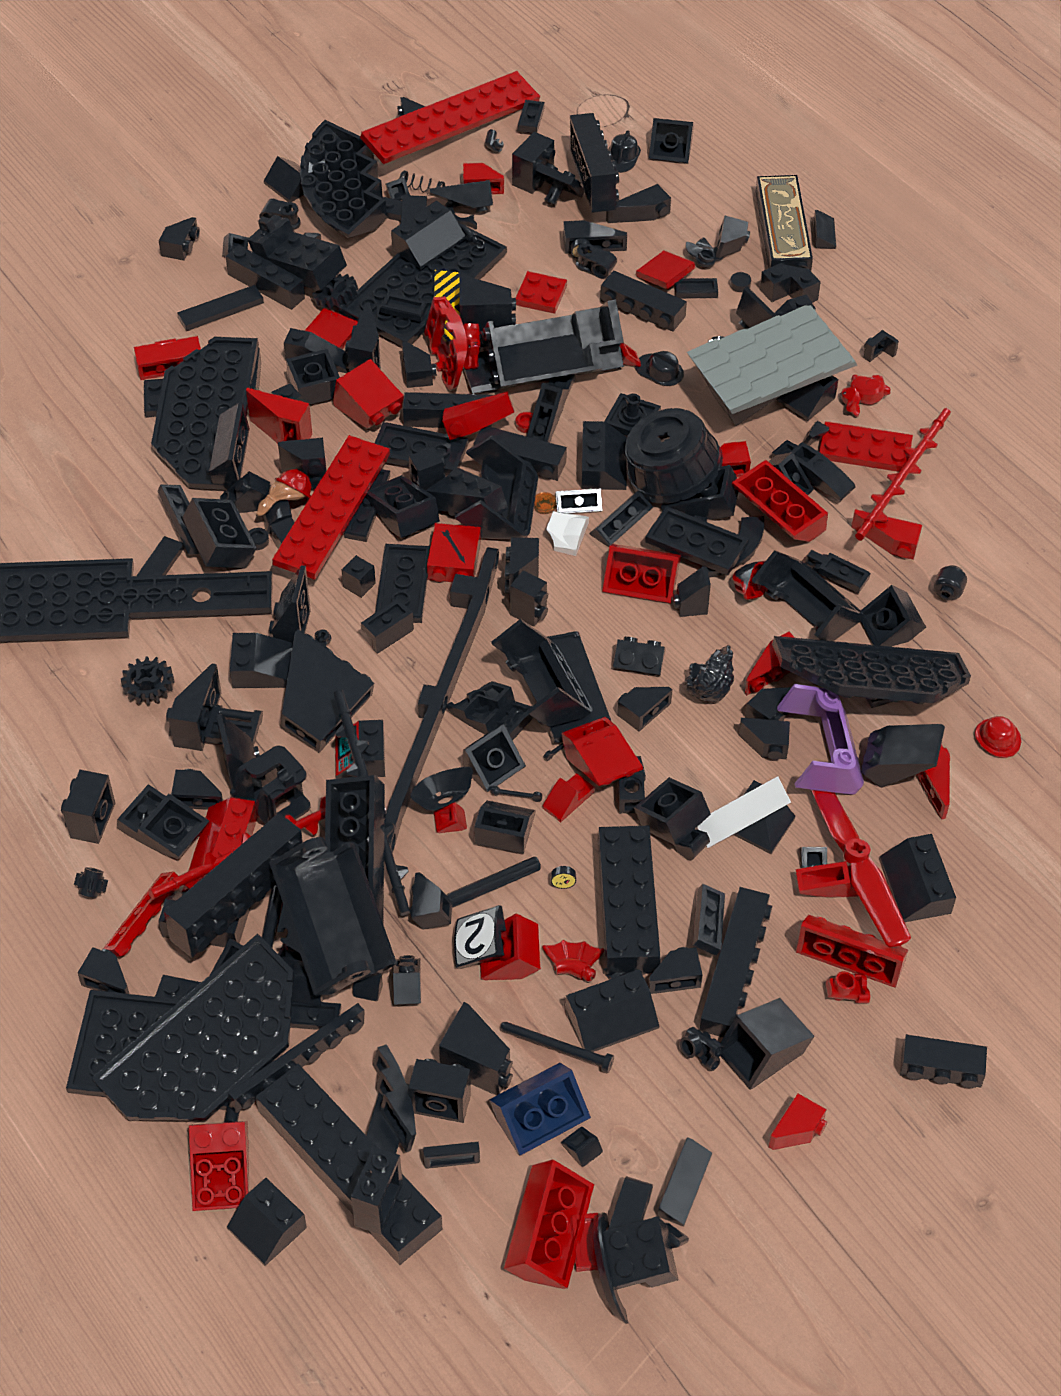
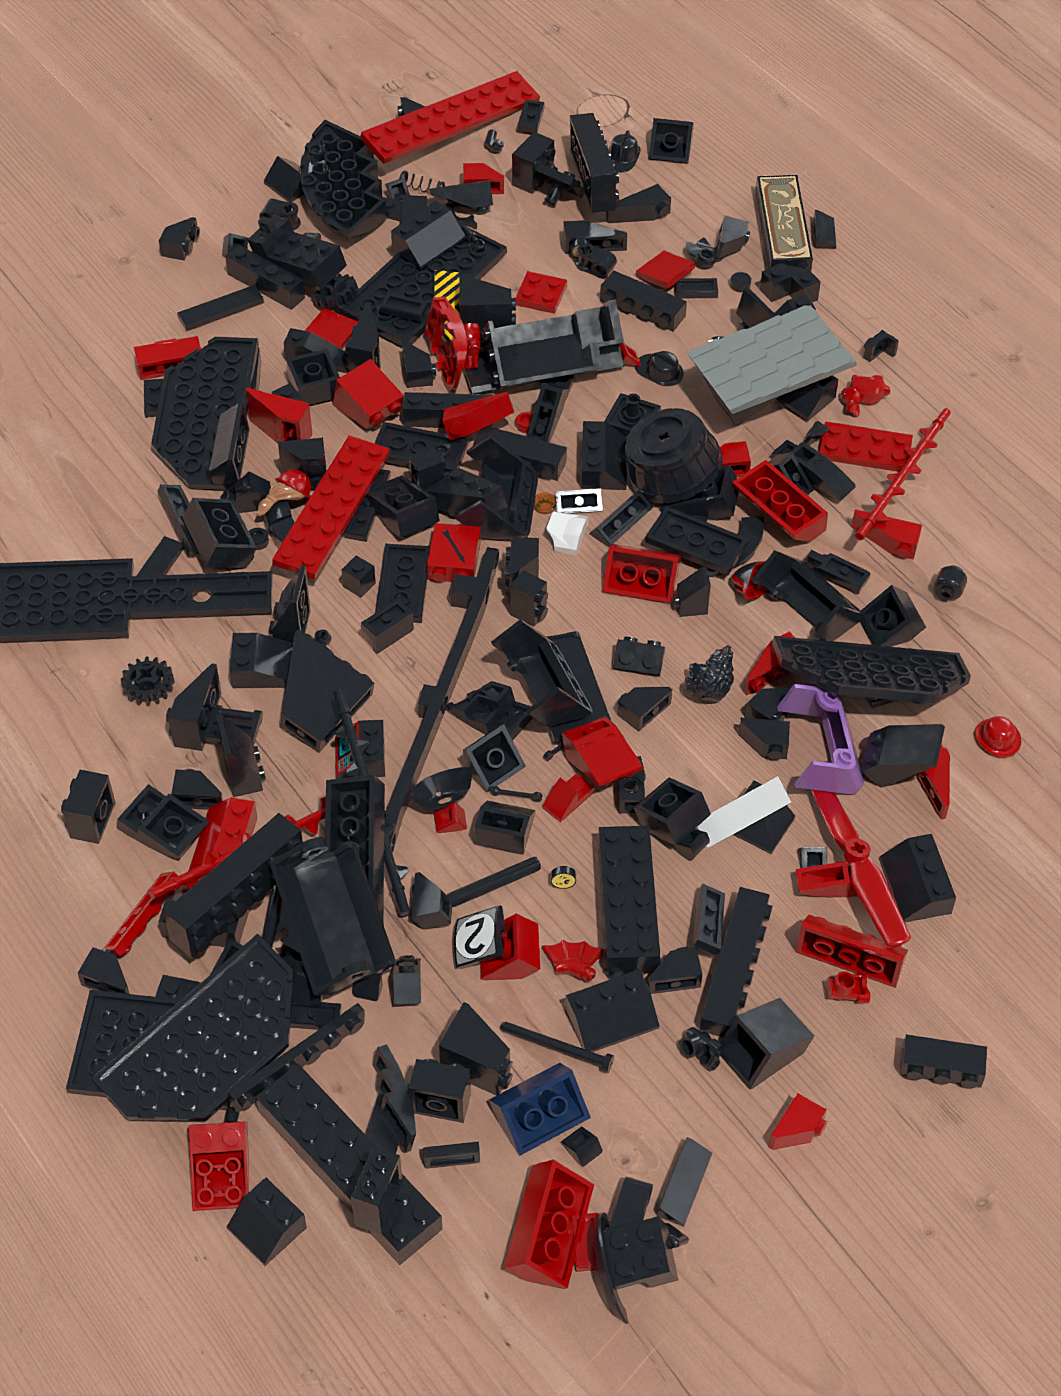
black gear [74,867,108,898] -> none
black animal [230,745,311,824] -> none

